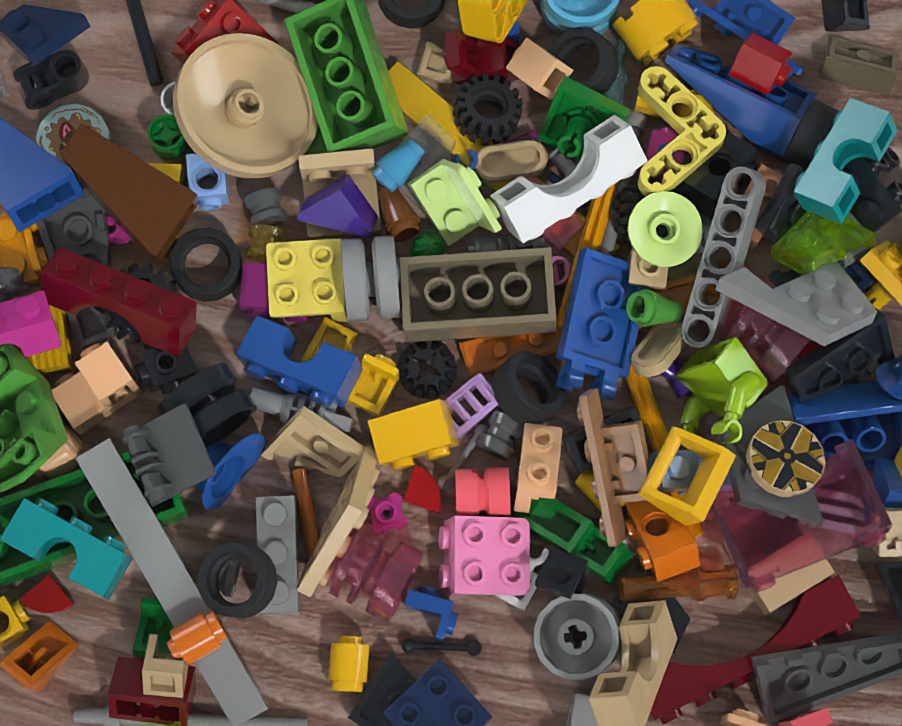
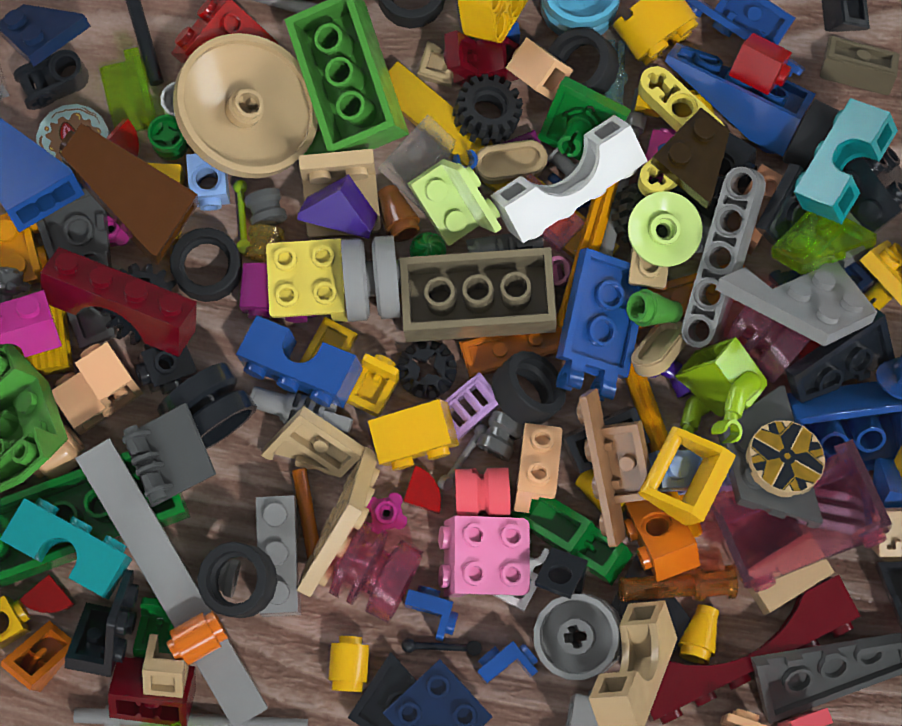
blue piece [194,433,265,510] -> none
dark azure cone [371,137,425,193] -> none
none -> black bracket [65,569,139,677]
none -> clear neon green panel [100,47,157,132]
none -> red tile [107,119,139,157]
none -> lime hinge [233,179,252,255]
none -> blue bracket [477,641,538,685]
none -> dark brown wing [651,108,730,209]
none -> yellow cone [678,604,719,665]

